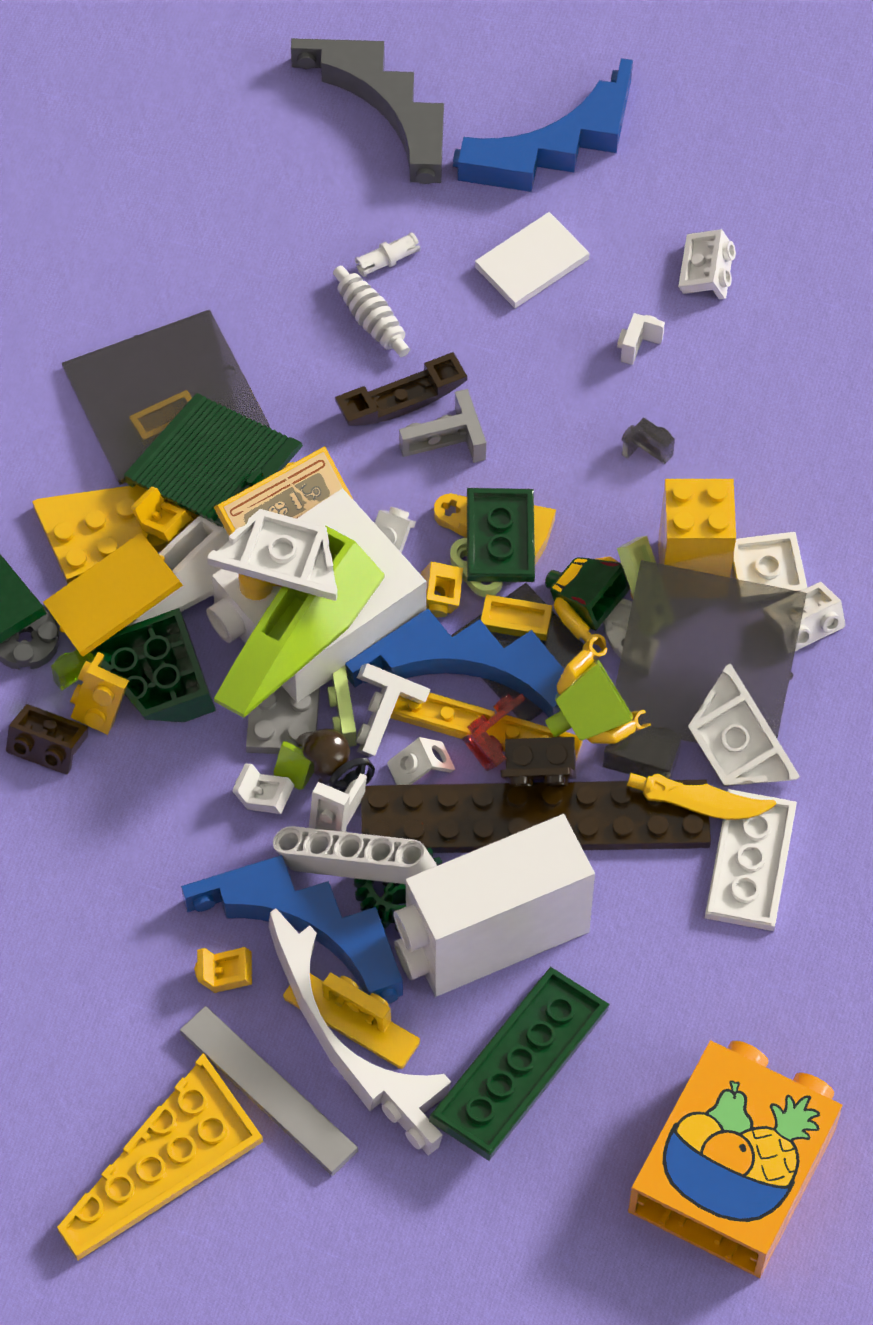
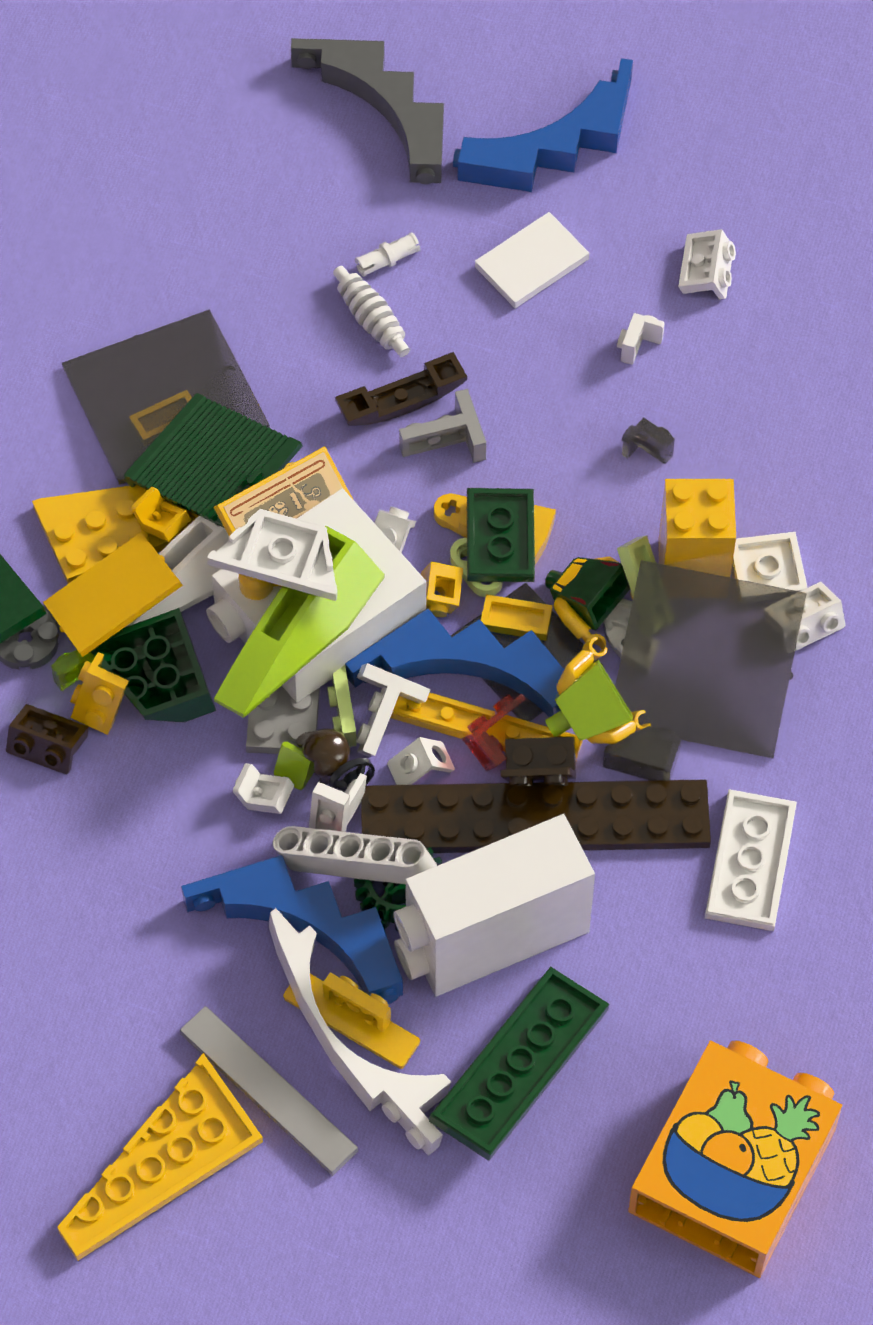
yellow bracket [194,947,252,993] -> none
yellow sword [627,773,776,820] -> none
white wing [688,663,800,786] -> none

